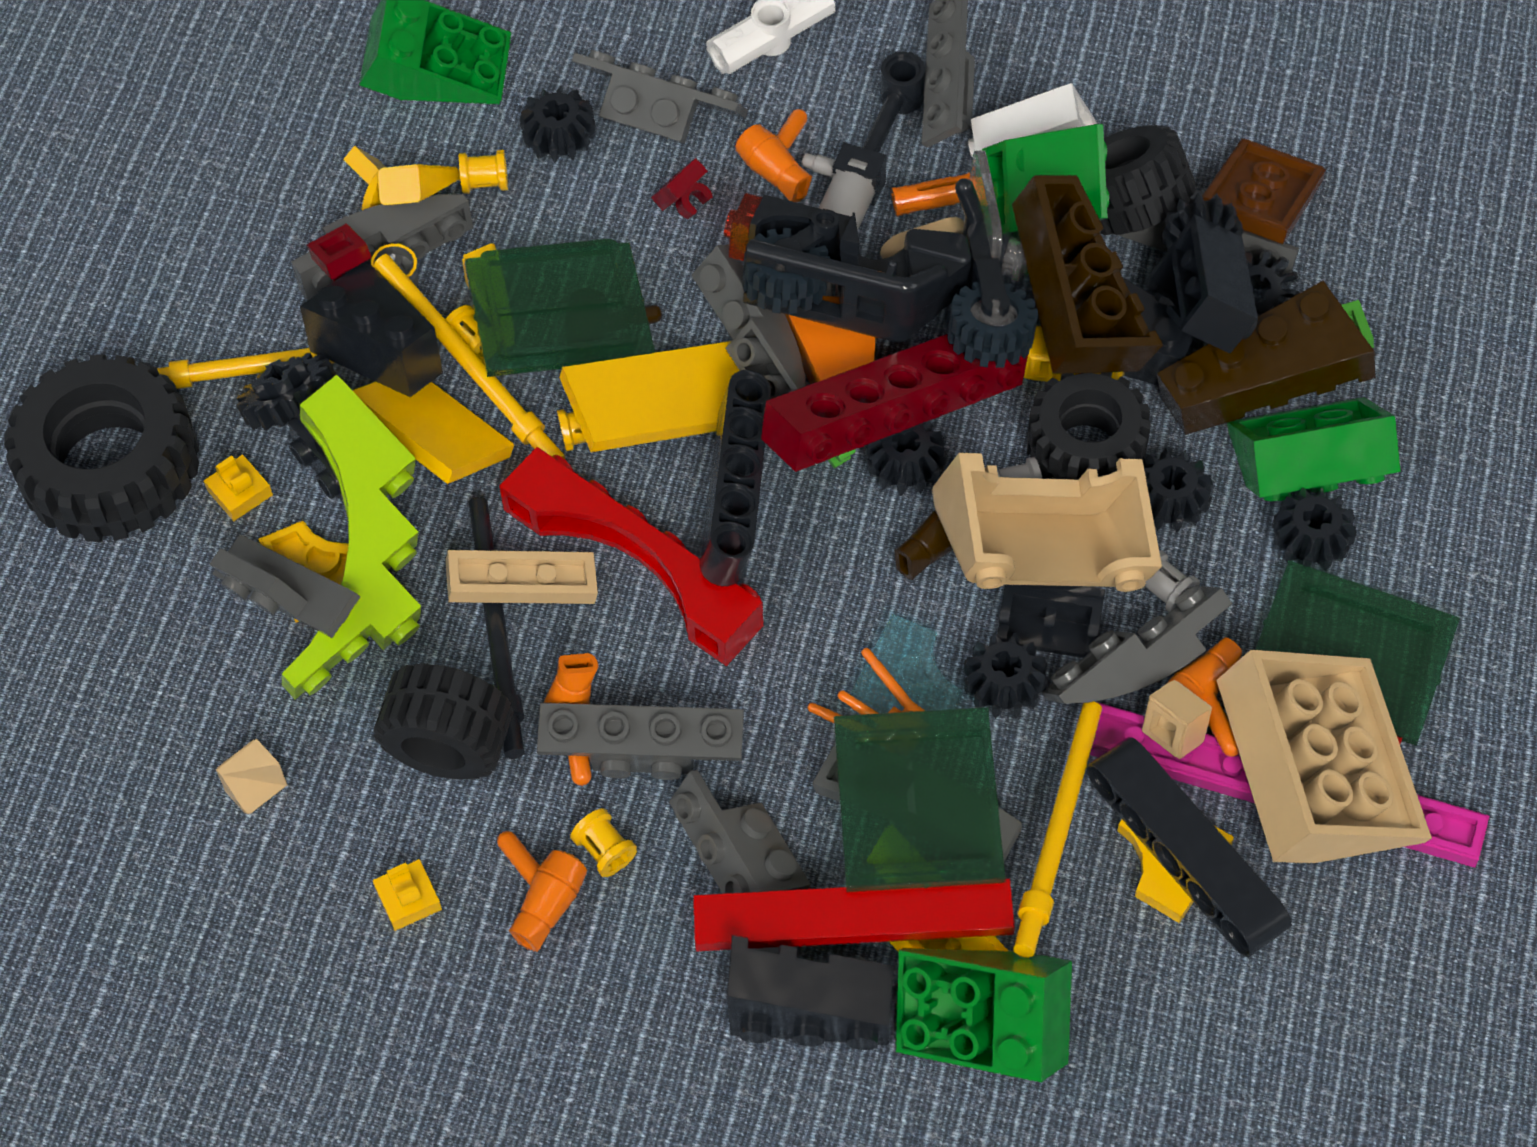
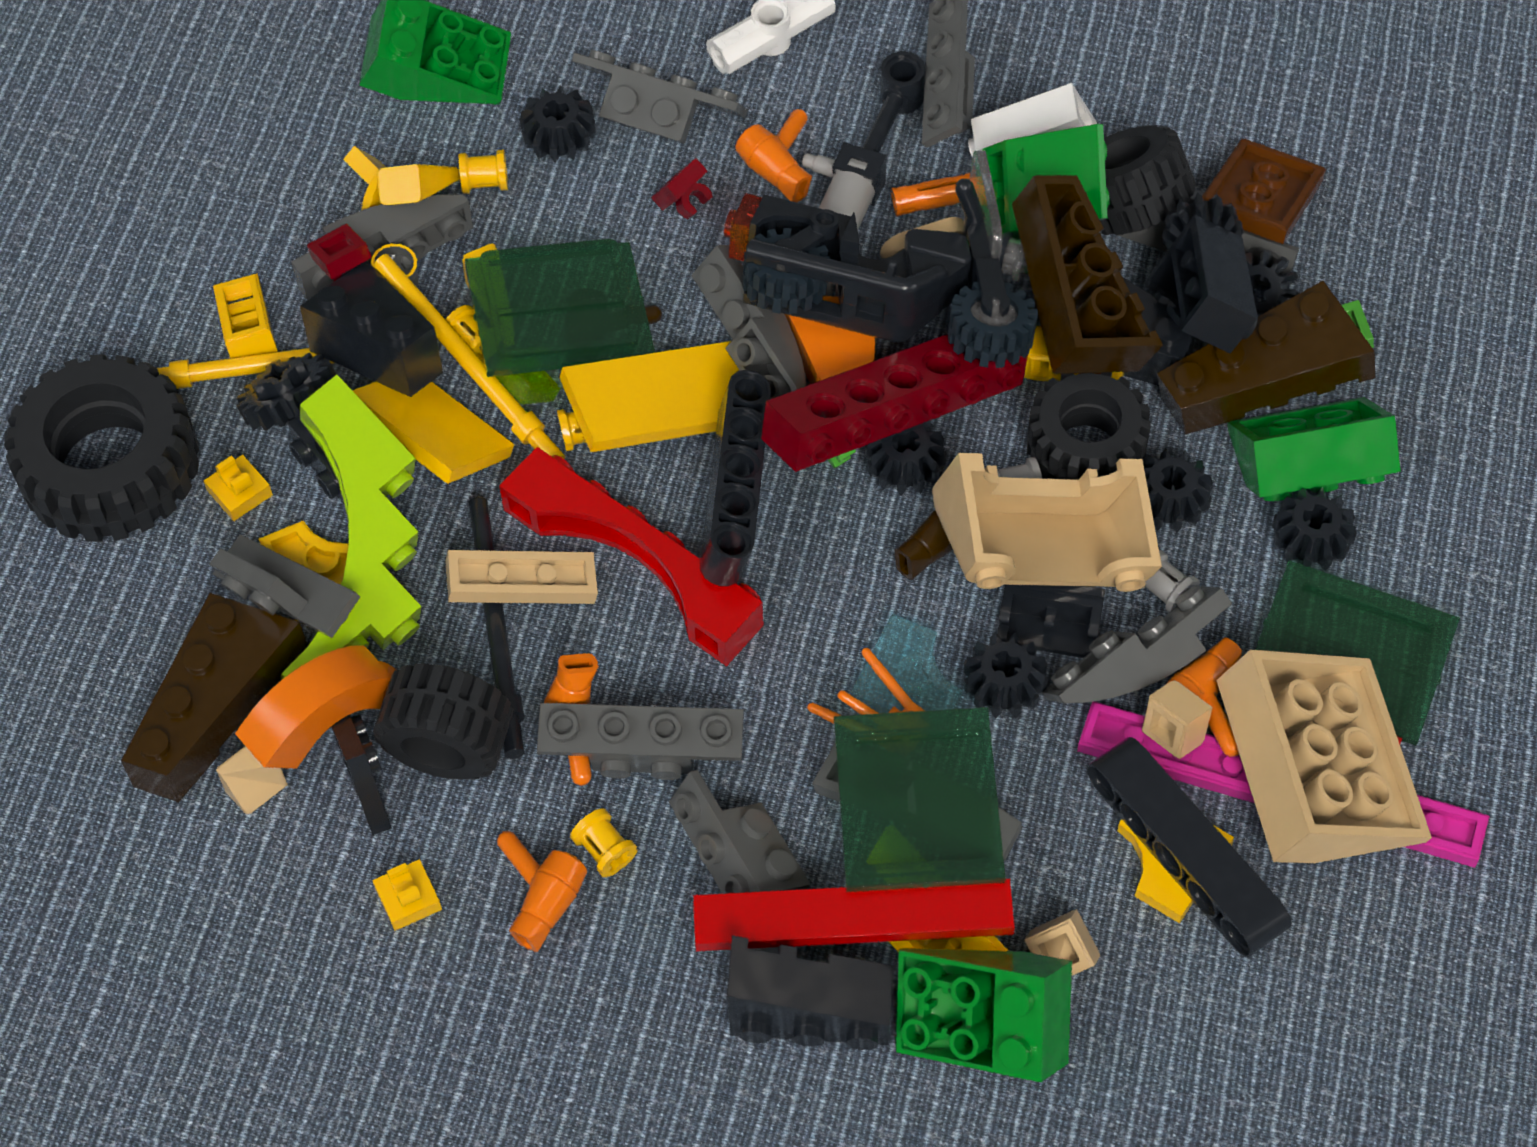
yellow bar [1013,701,1102,958] -> none
none -> dark brown wedge [121,593,308,803]
none -> yellow slope [213,274,278,358]
none -> orange arch [235,645,396,769]
none -> black wing [331,714,392,835]
none -> clear neon green tile [494,359,561,405]
none -> tan slope [1024,909,1100,975]

